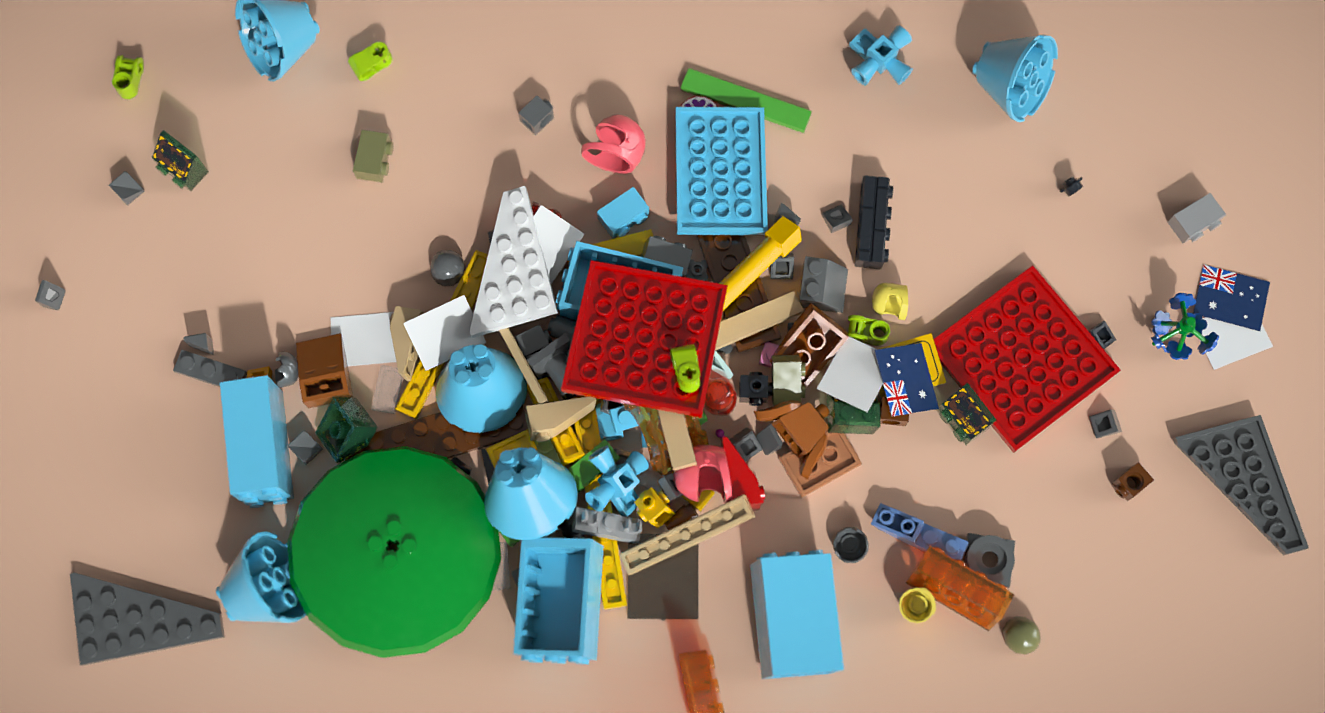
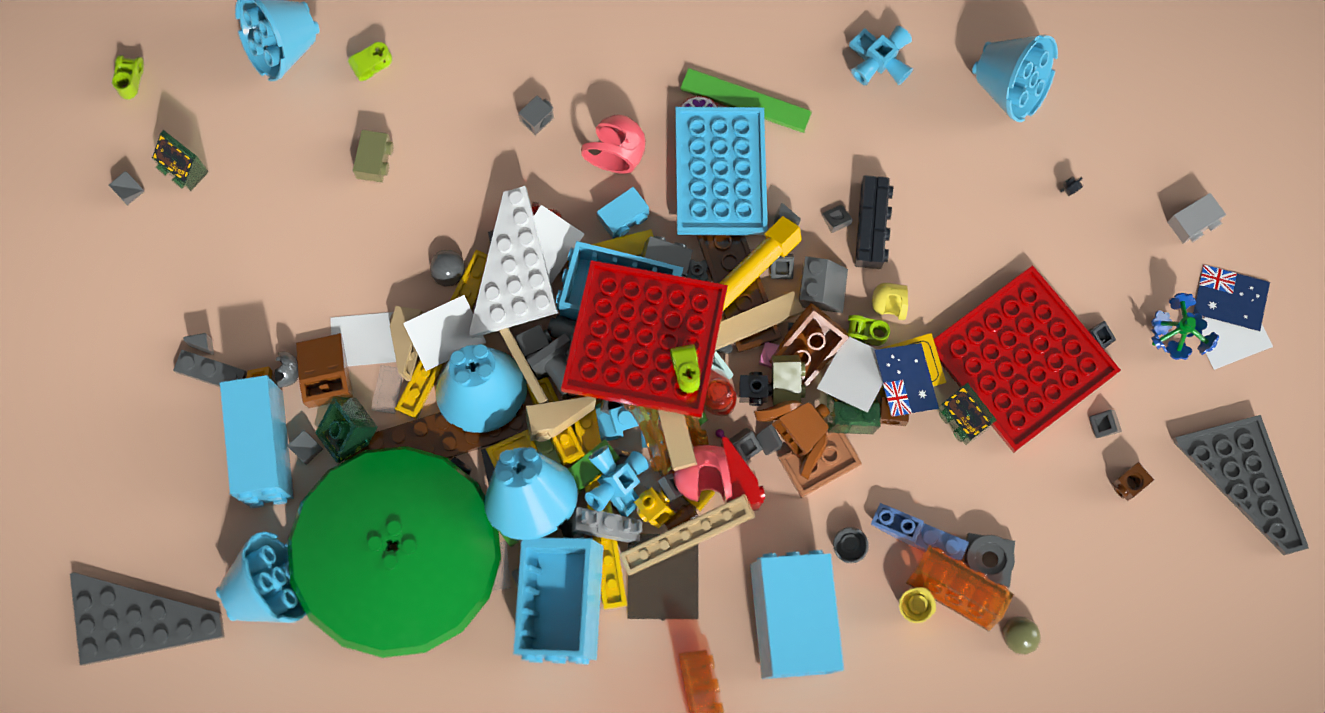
dark grey slope [35,280,66,310] -> none

